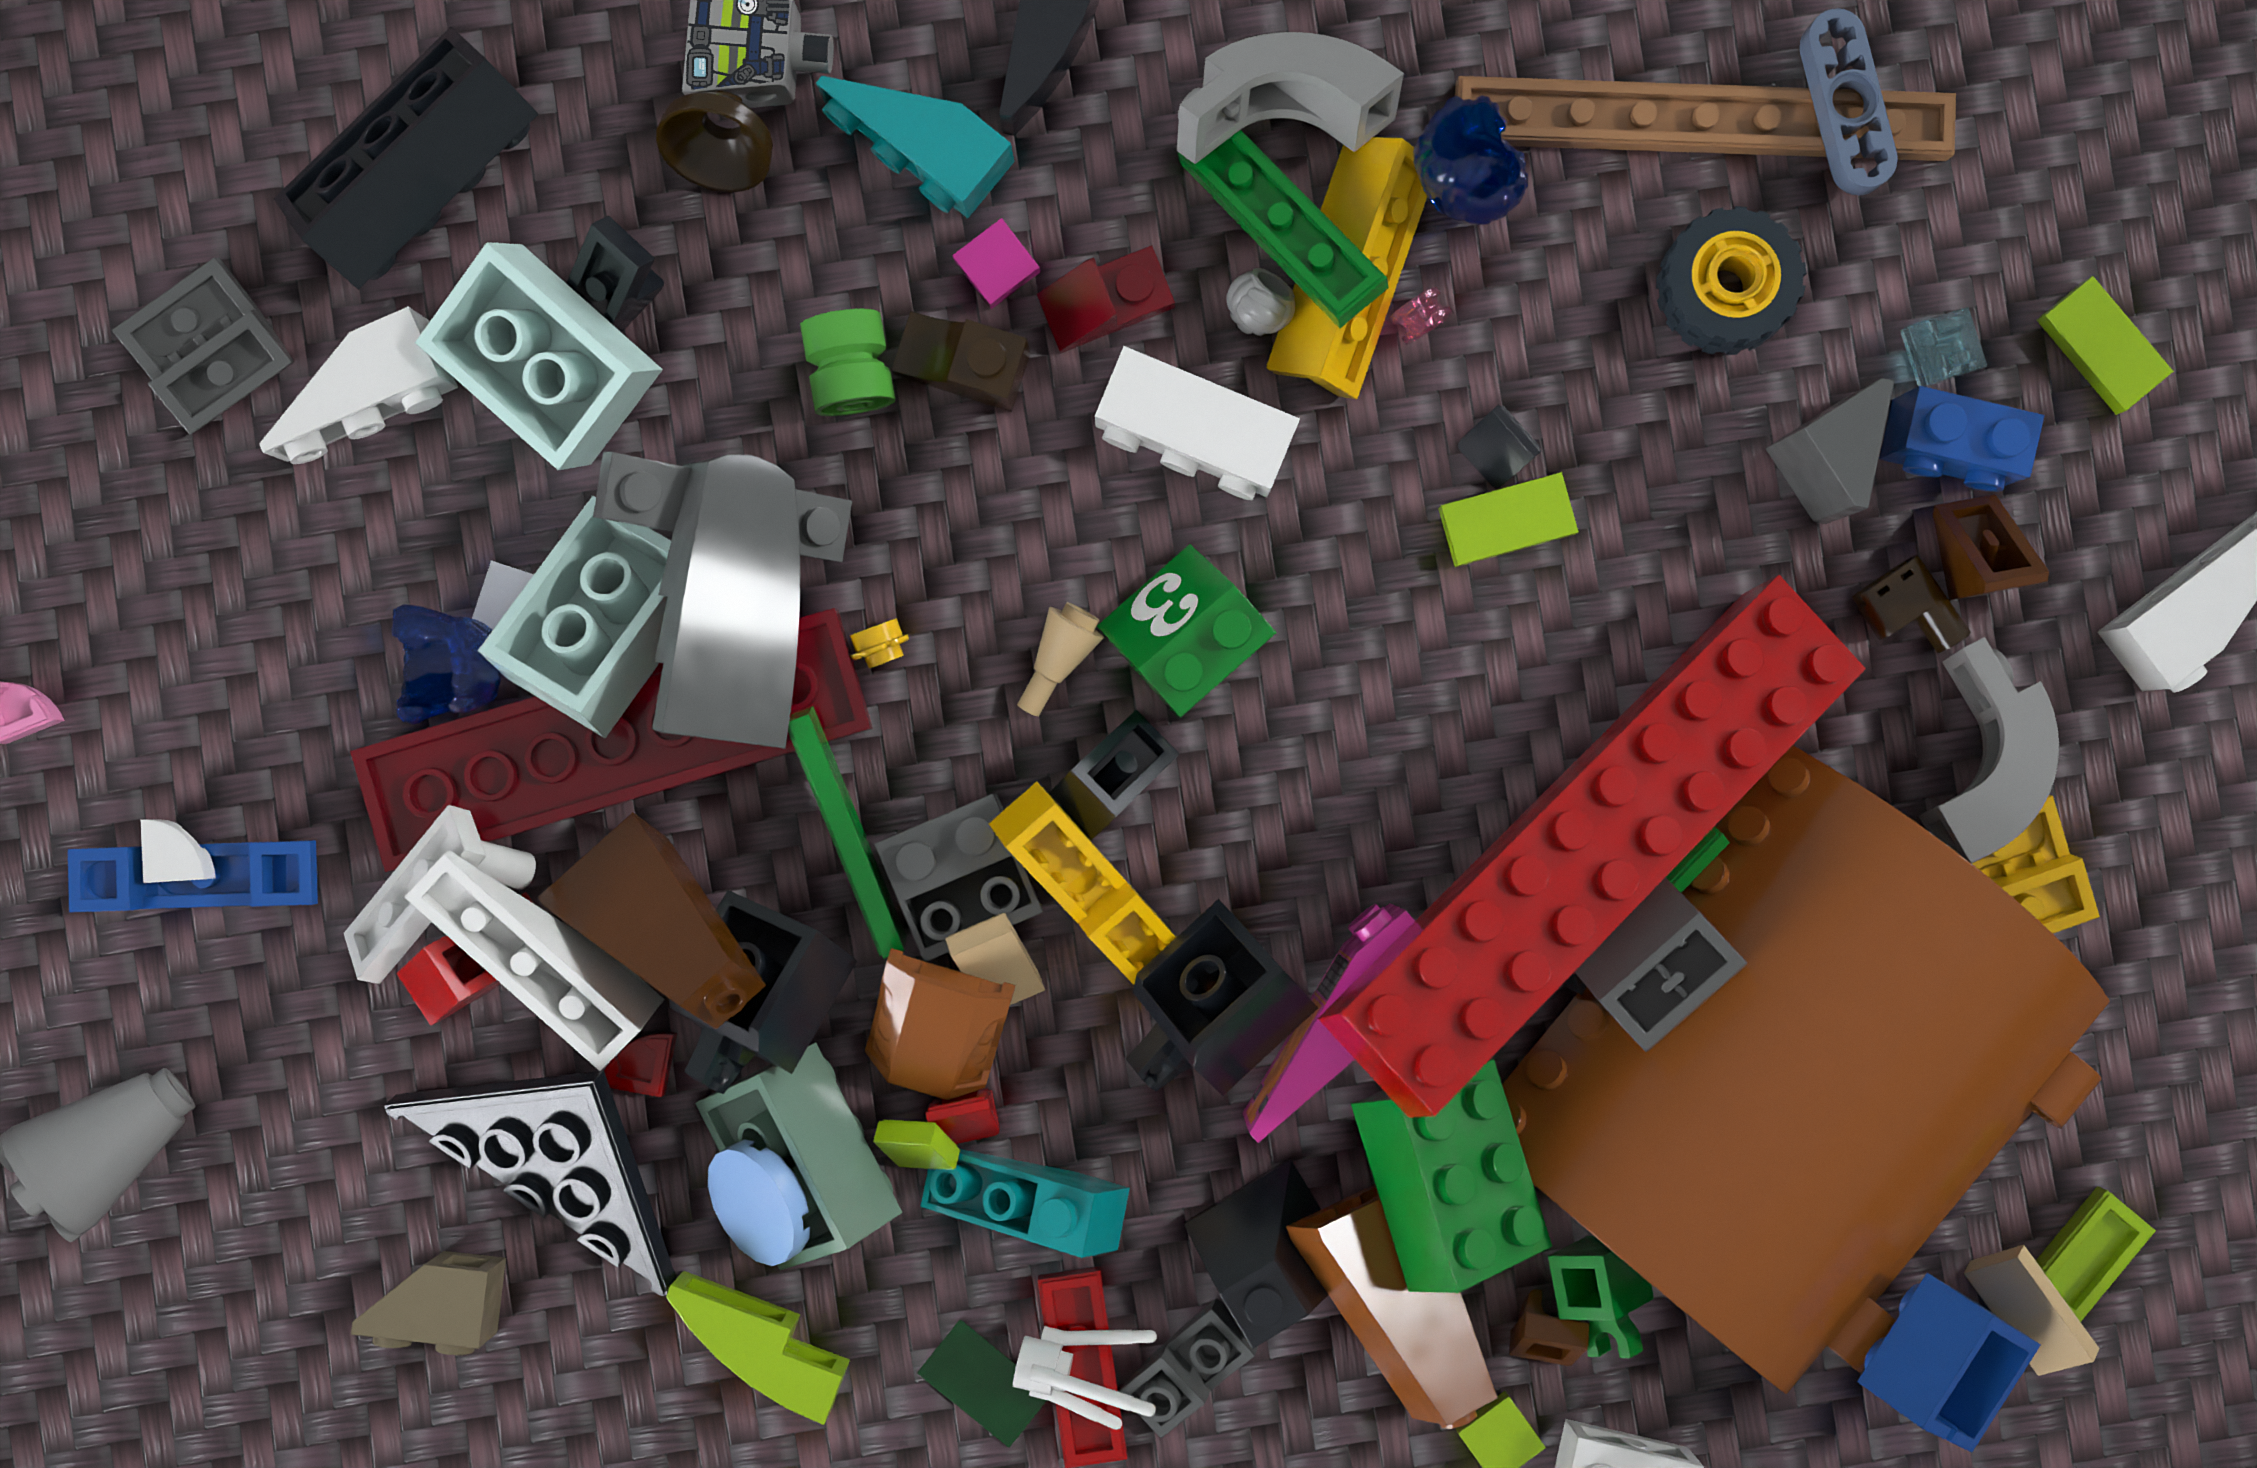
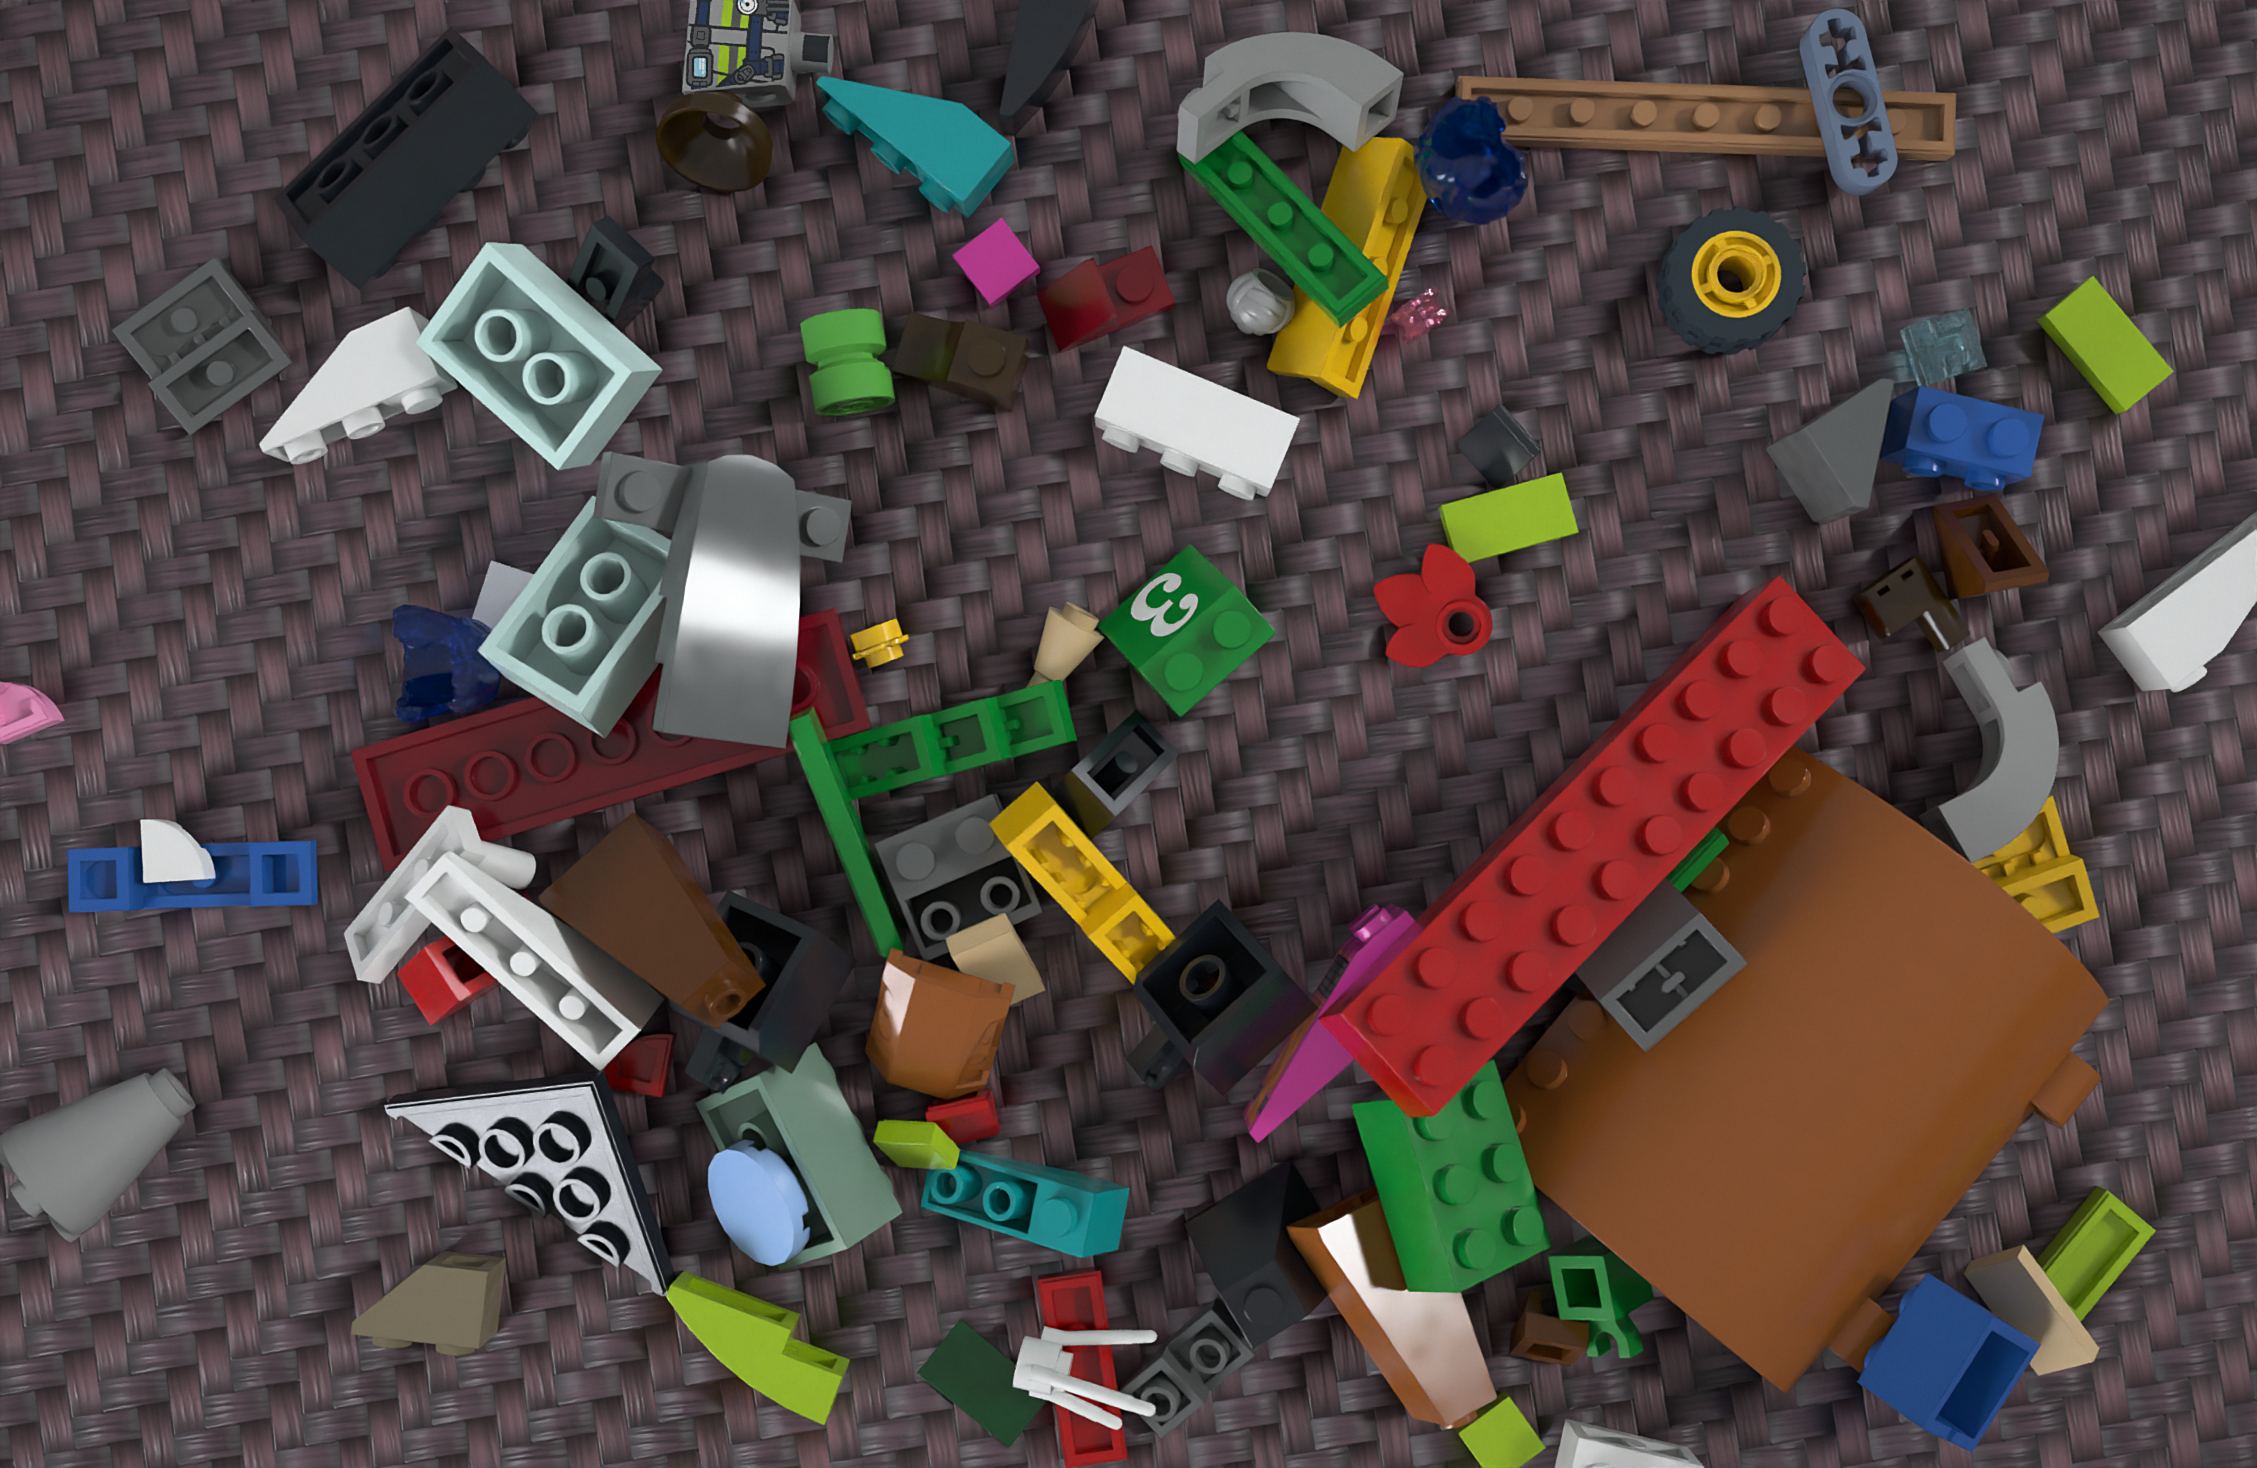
none -> green slope [828,680,1077,801]
none -> red plate [1374,543,1493,668]

